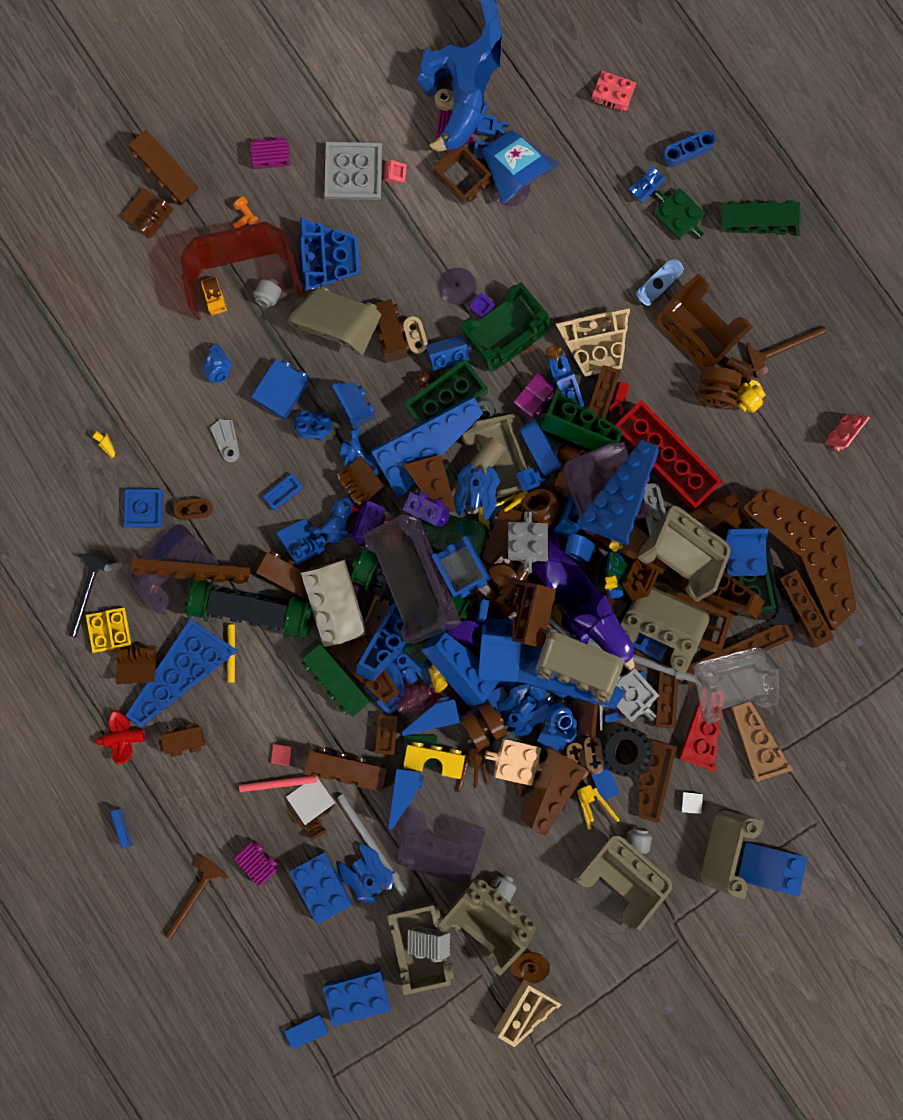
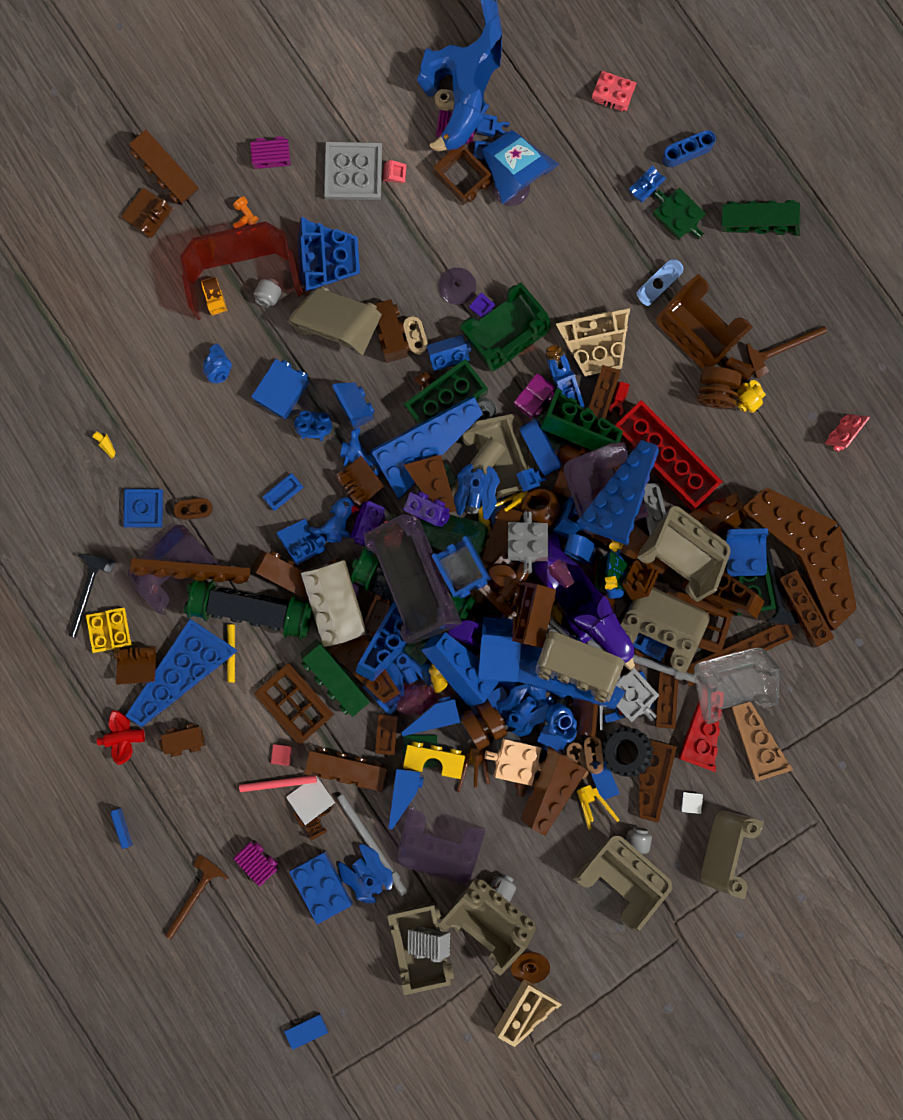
light grey piece [210,419,240,462] -> none
blue brick [323,968,391,1027] -> none
blue tile [470,599,489,625] -> none
blue slope [738,842,807,896] -> none
none -> reddish brown piece [254,663,335,746]
none -> clear pink cone [548,559,575,589]

